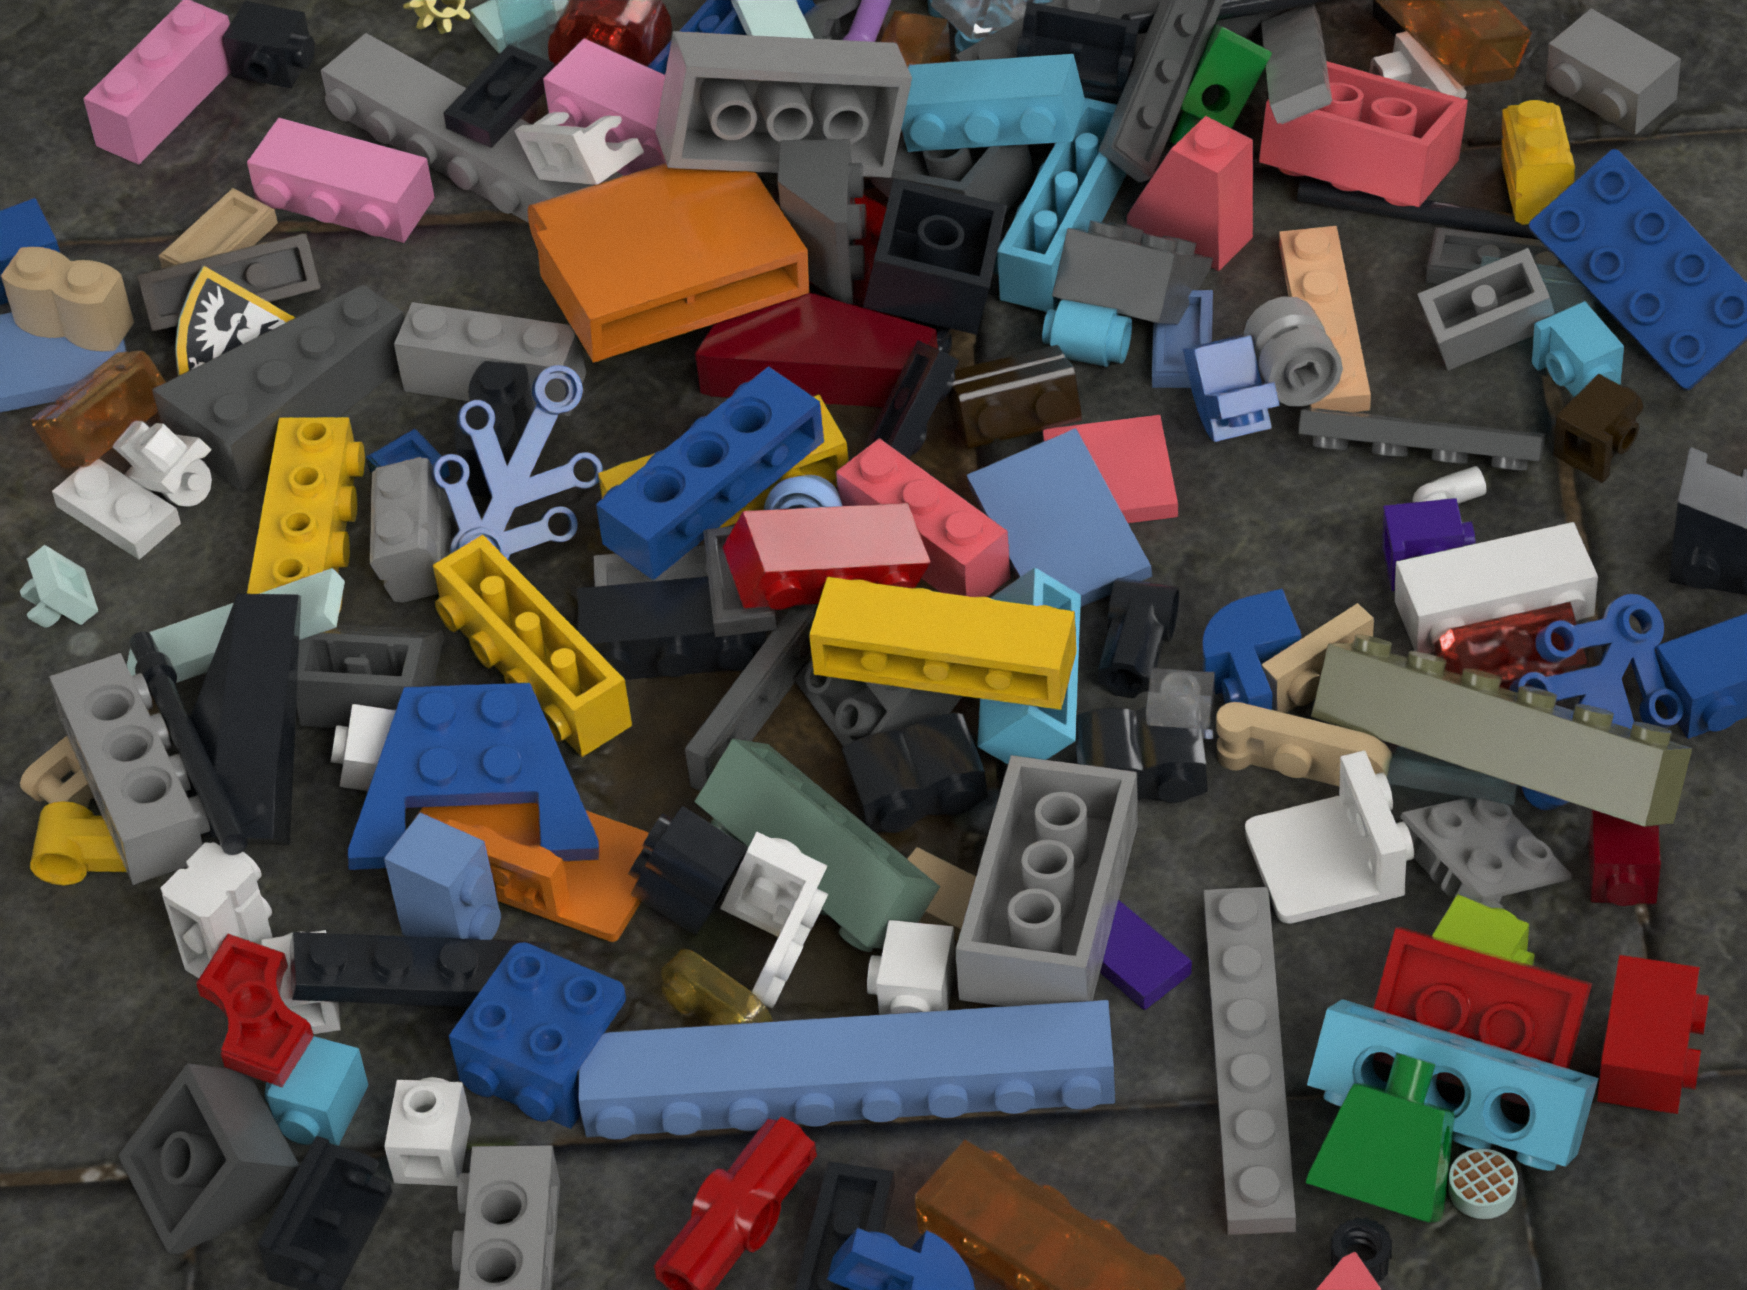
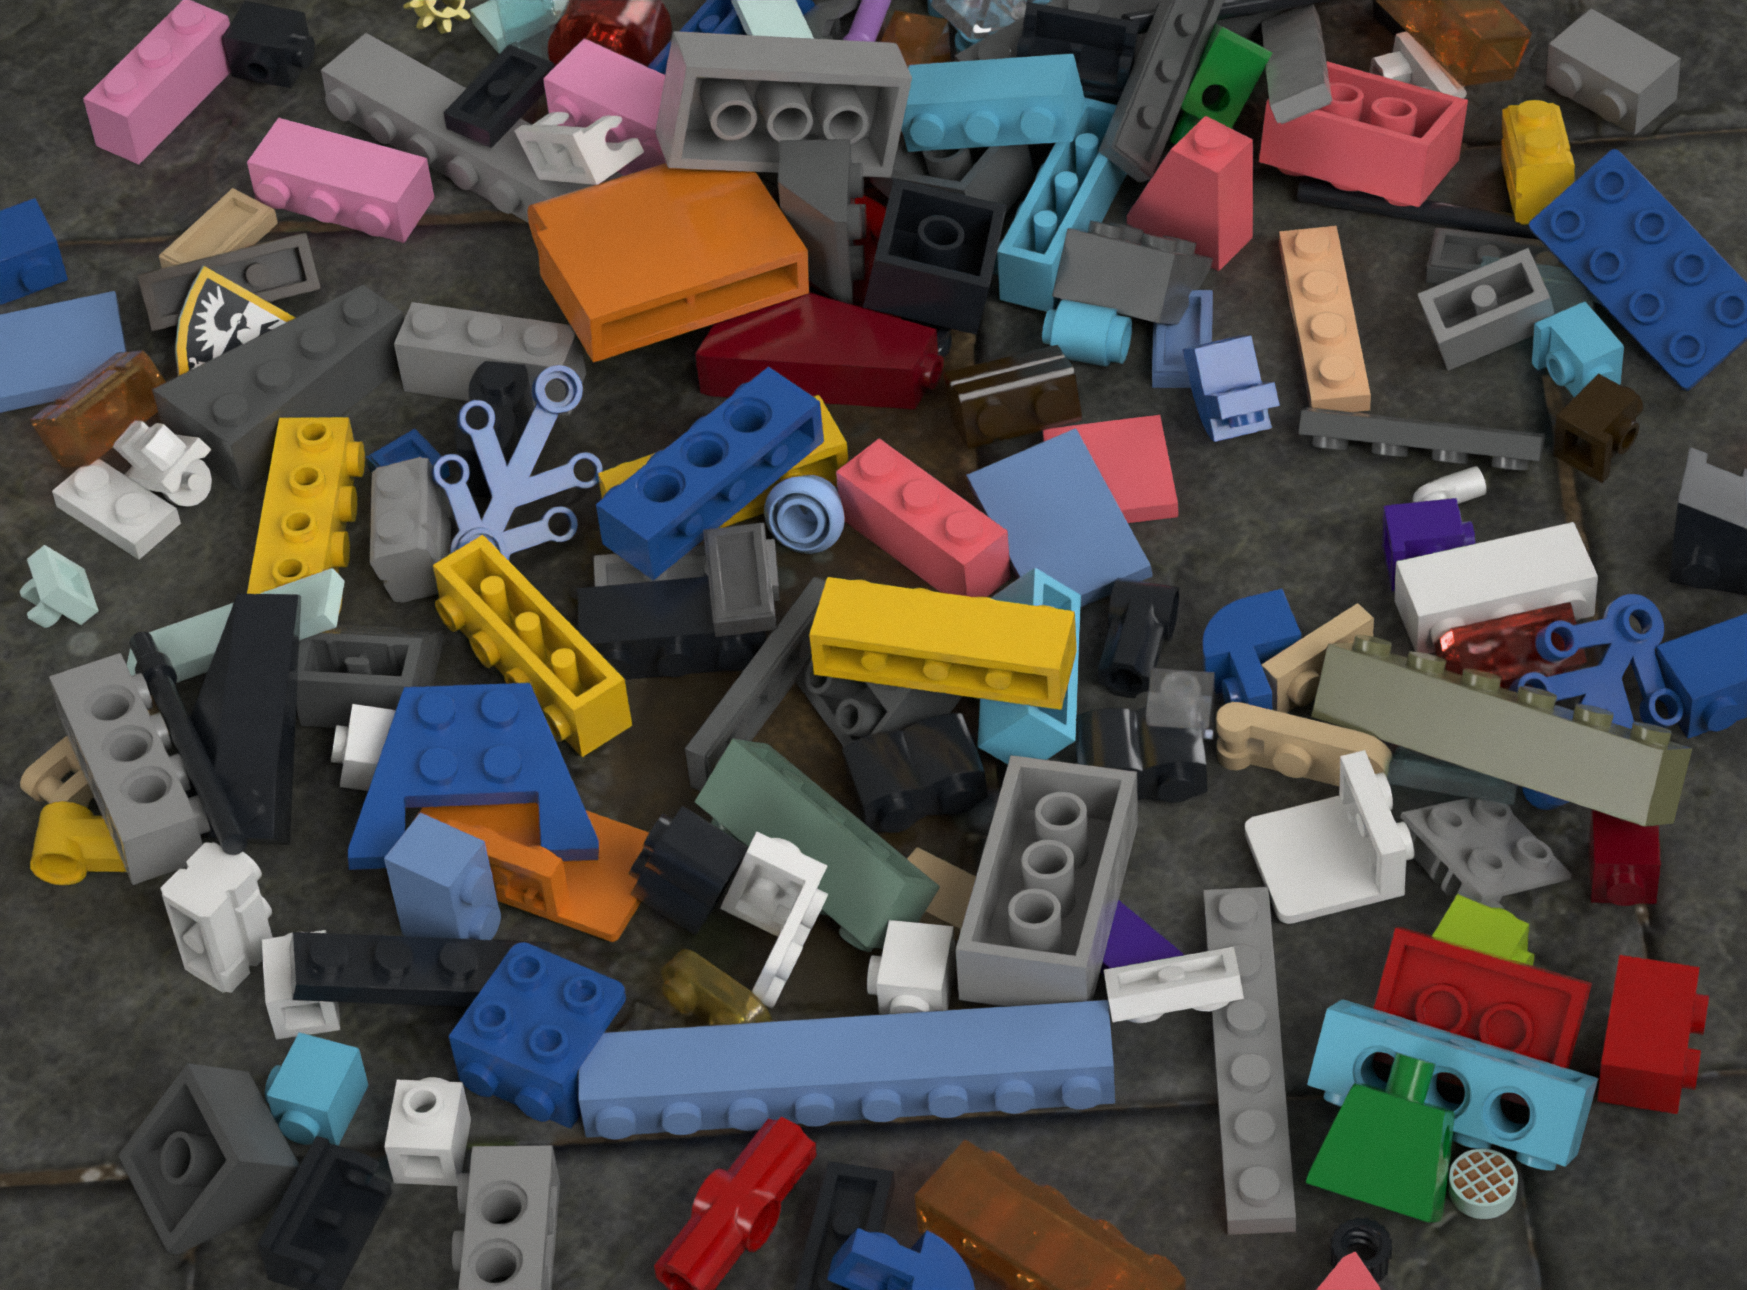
tan brick [1,247,134,351] -> none
red tile [196,934,314,1088] -> none
brick [722,503,931,610] -> none
black plate [864,340,959,459] -> none
light grey wheel [1244,296,1343,406] -> none
none -> white plate [1104,947,1244,1023]

